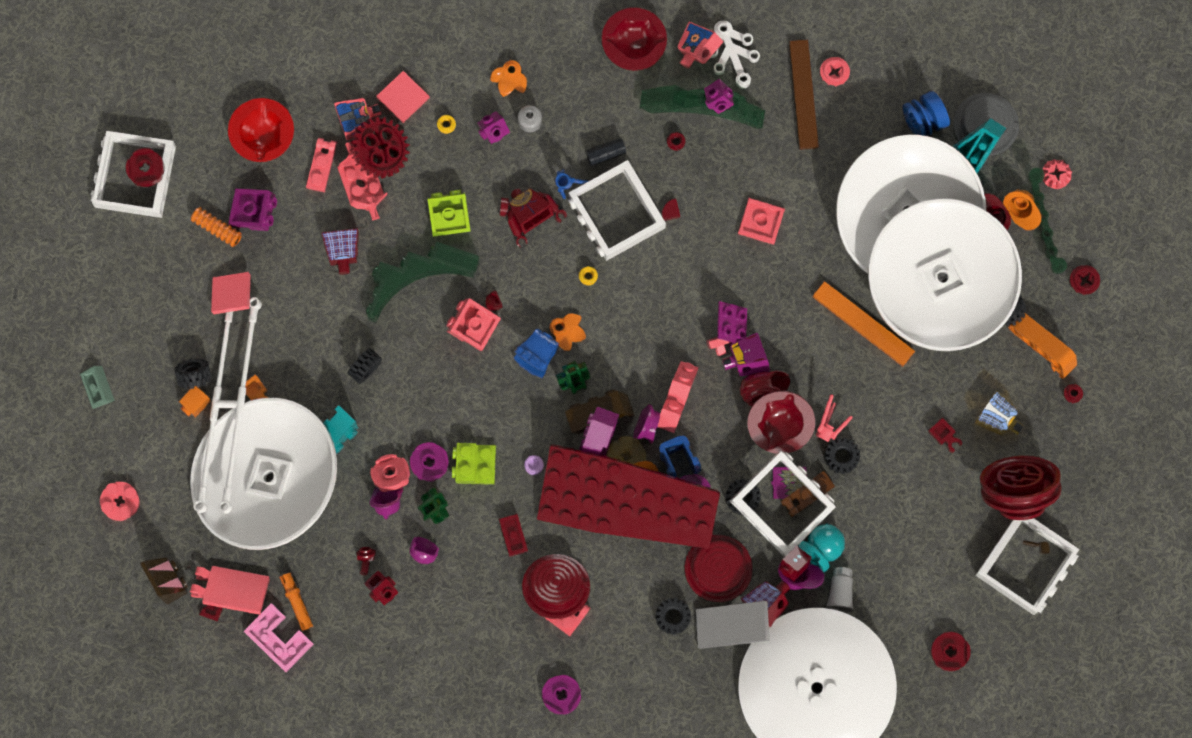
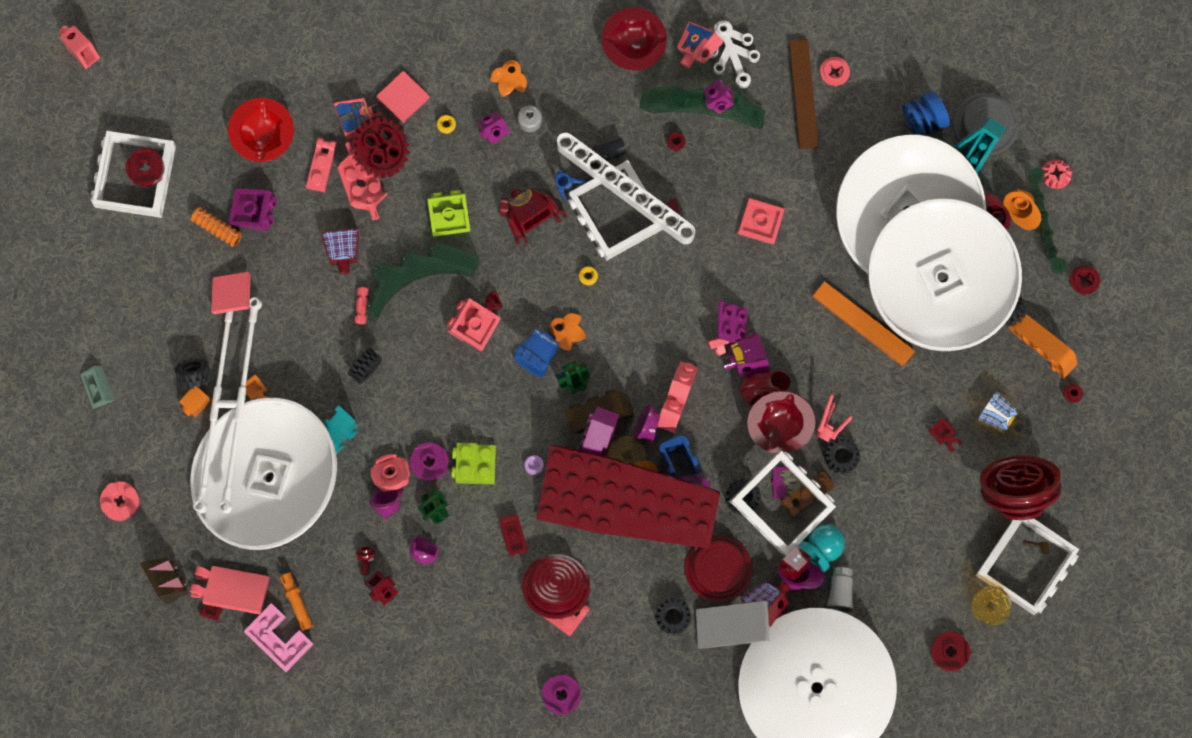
none -> coral torso [59,25,100,69]
none -> coral axle [355,287,369,325]
none -> white beam [557,133,695,244]
none -> clear yellow plate [972,586,1012,626]

